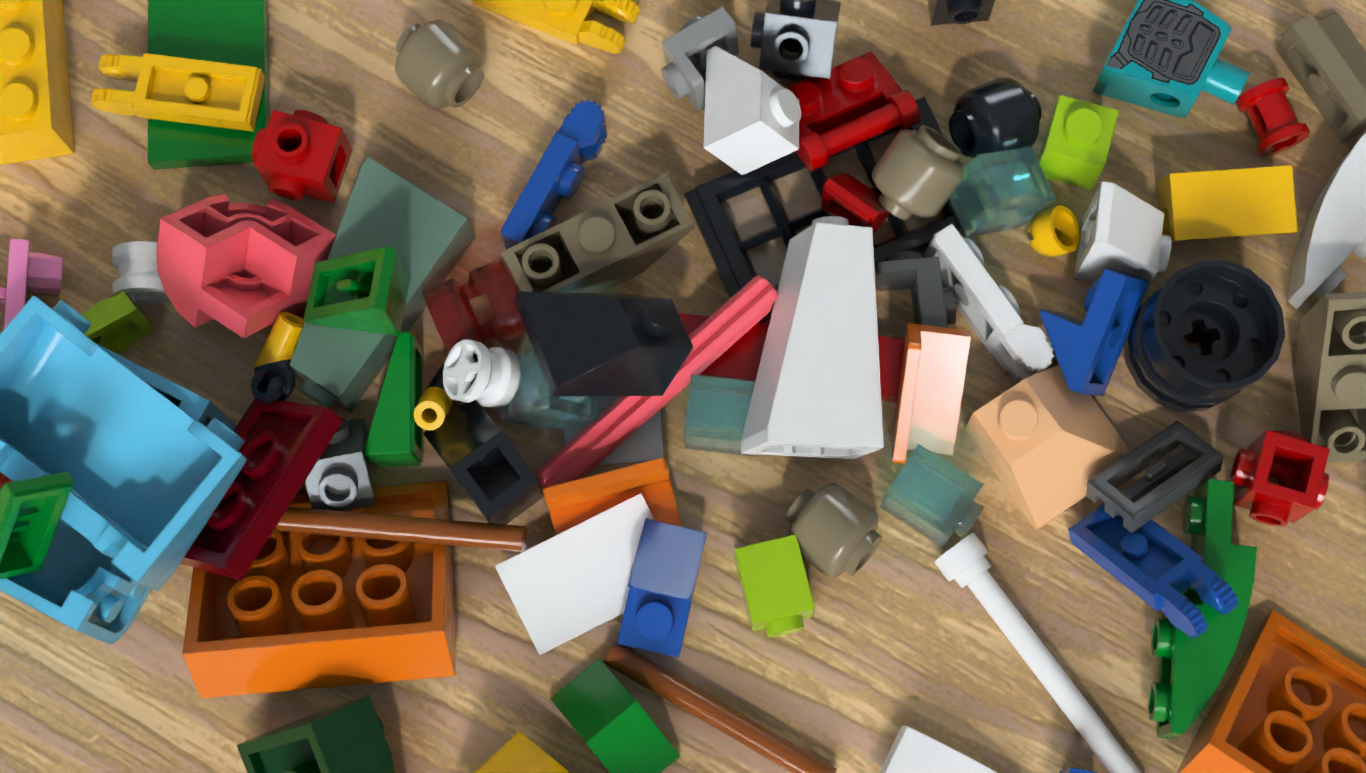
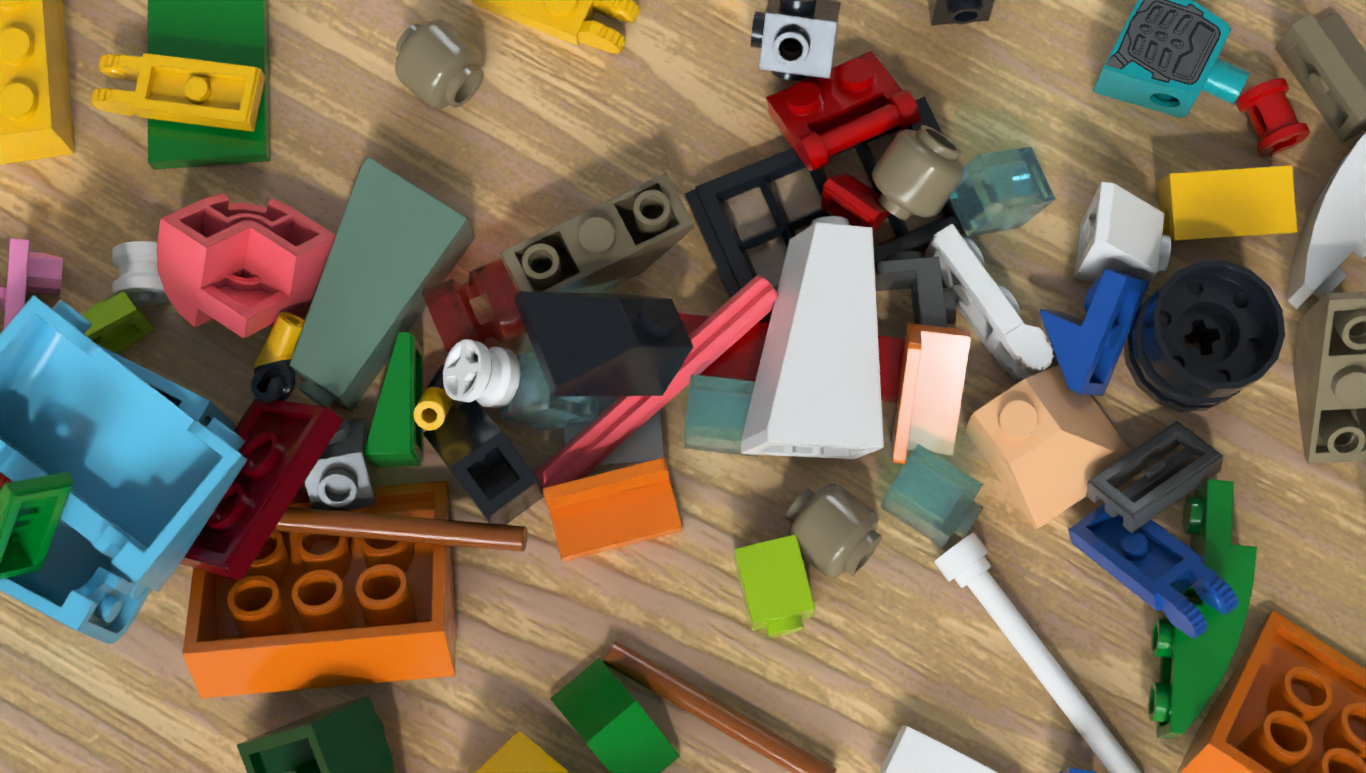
red brick [252,110,353,203] -> none
green slope [303,246,410,336] -> none
white sticker [495,493,654,655] -> none
blue hinge [500,99,607,249] -> none
blue slope [617,518,707,658] -> none
light grey bracket [661,6,739,112] -> none
white slope [703,46,801,175] -> none
black head [949,78,1041,165] -> none
yellow hinge [1027,205,1081,257] -> none
lime brick [1034,95,1119,191] -> none
red brick [1229,430,1330,527] -> none

